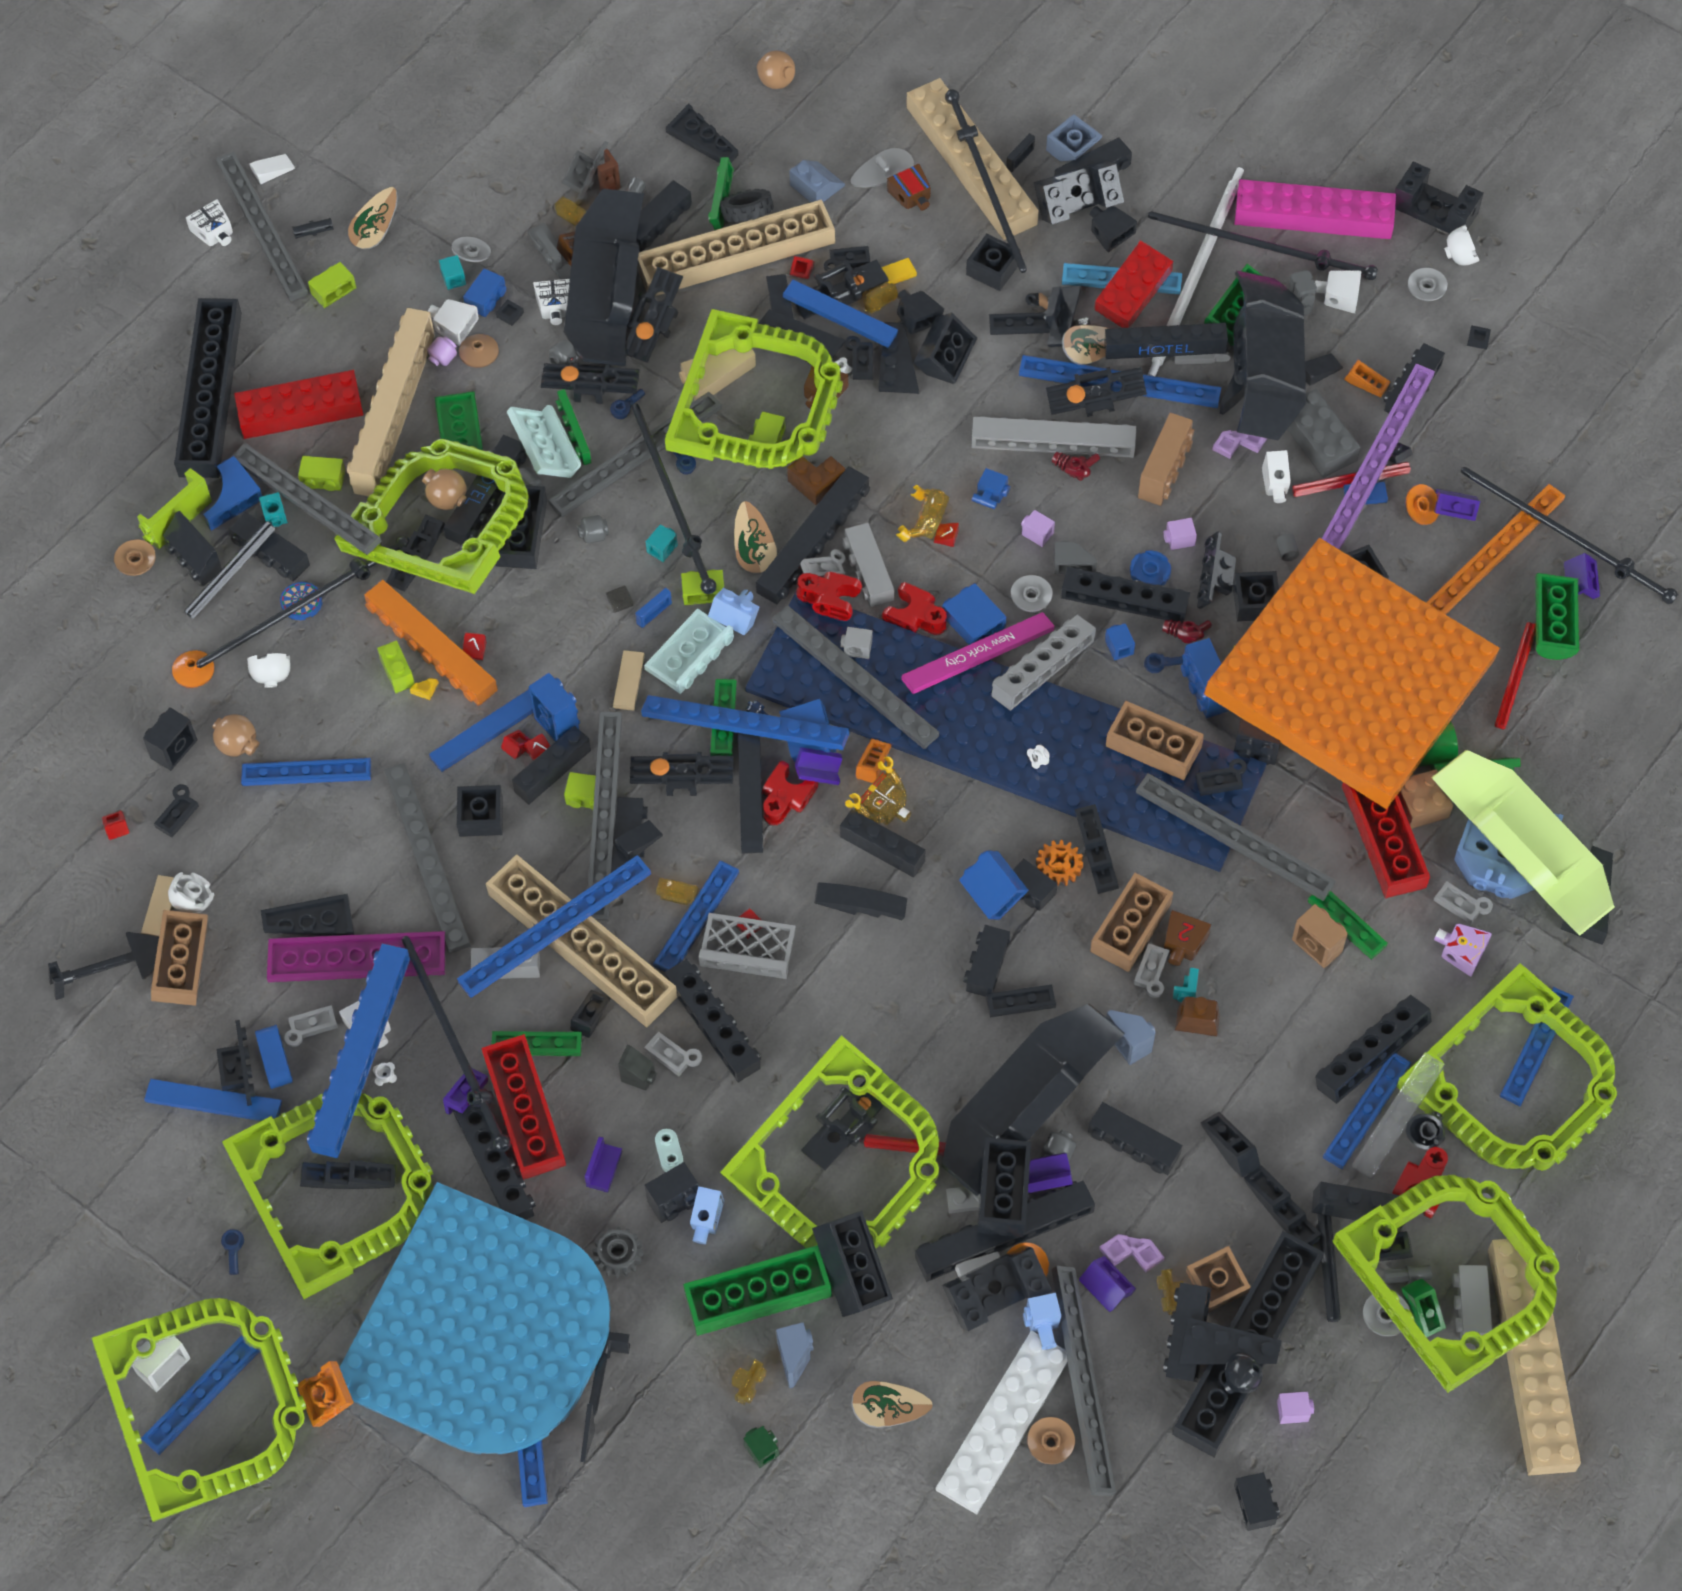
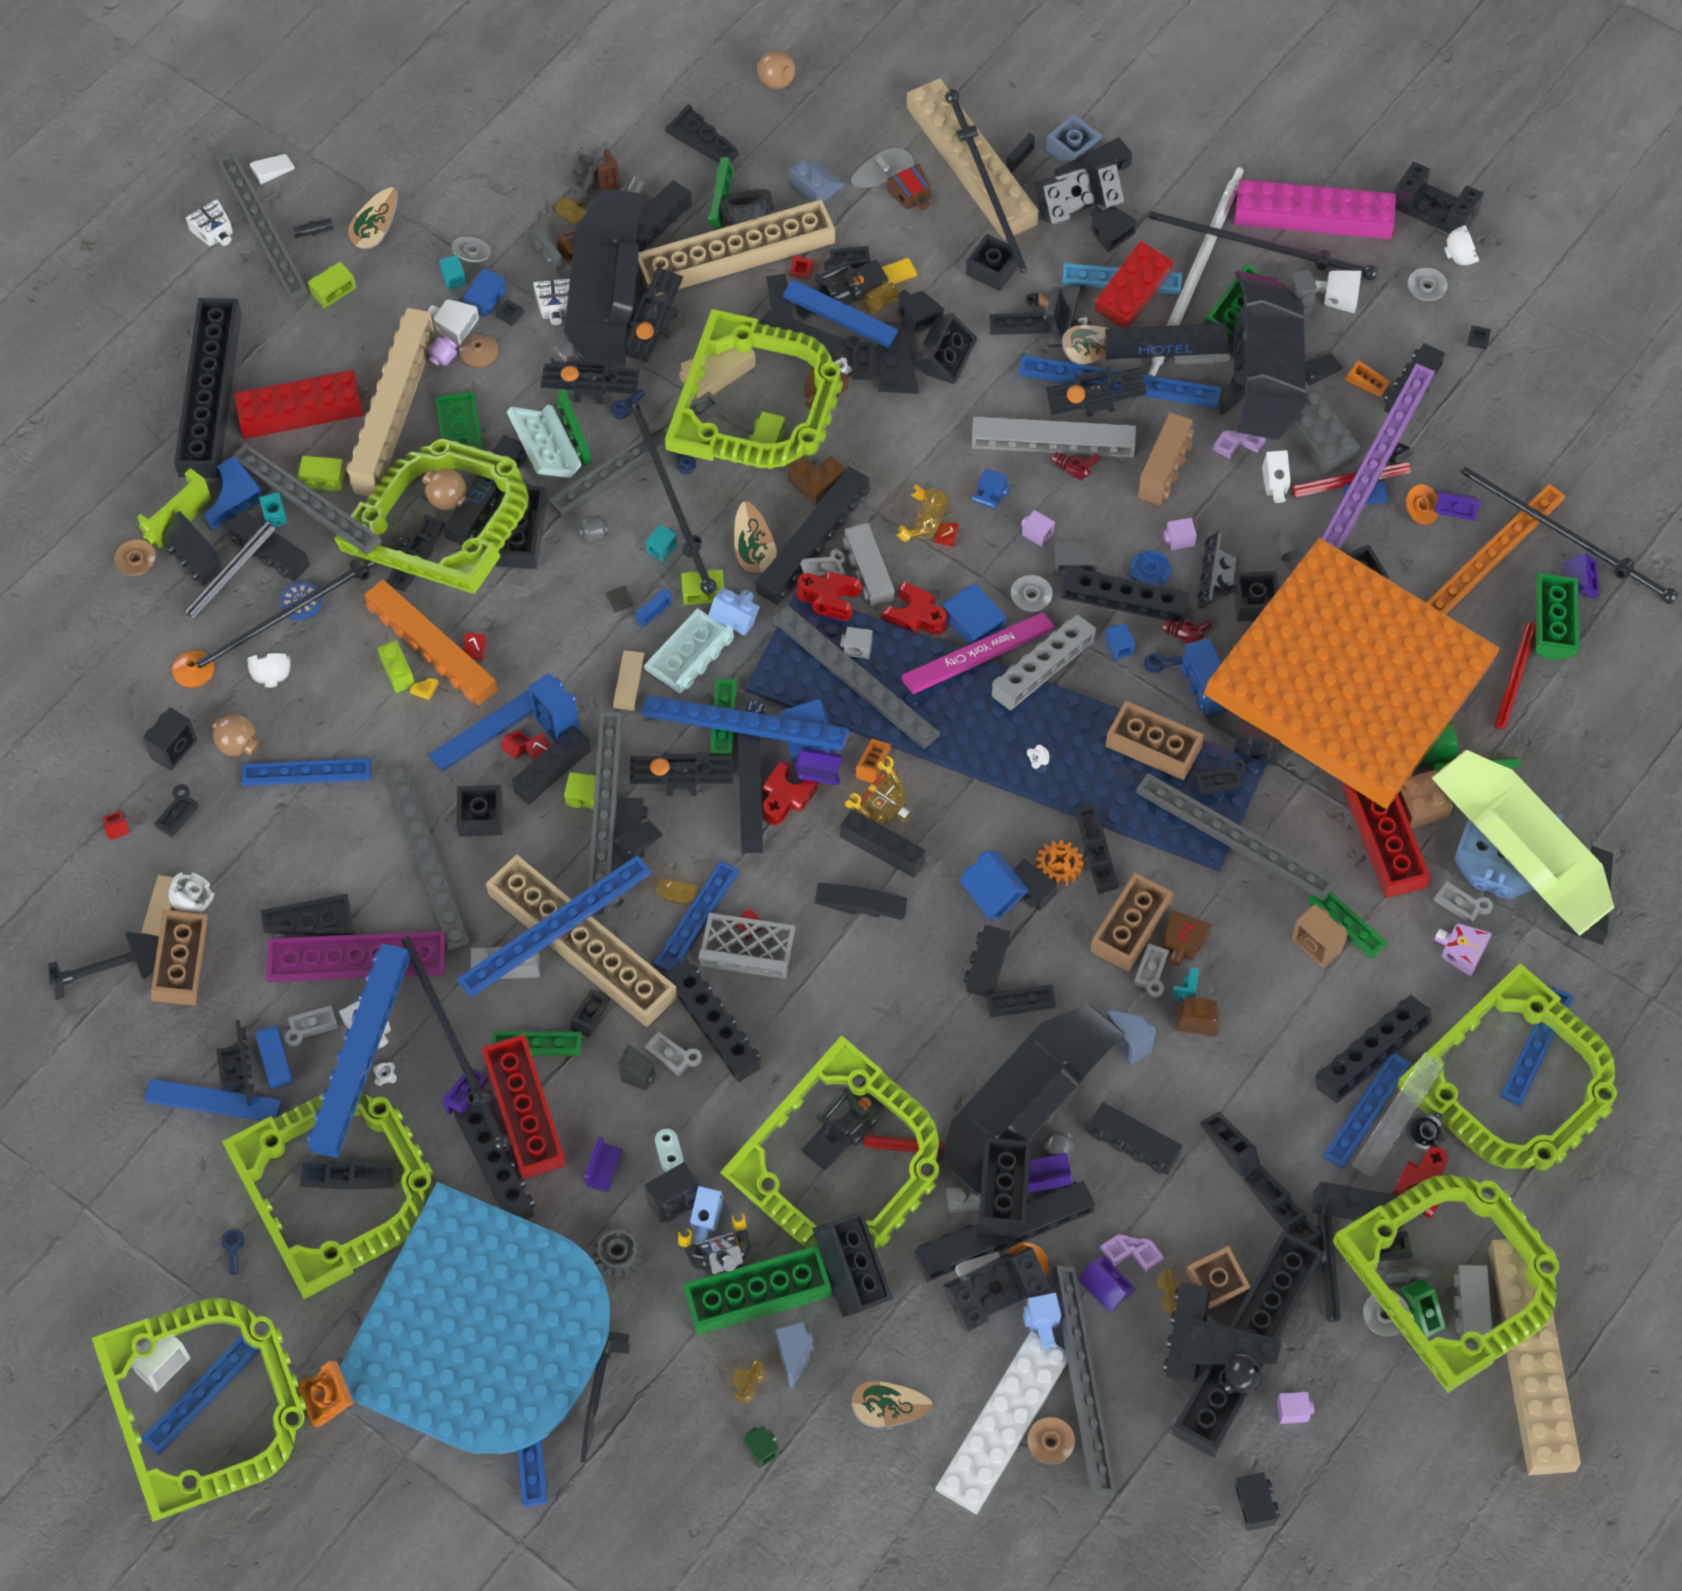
none -> black torso [678,1213,751,1275]

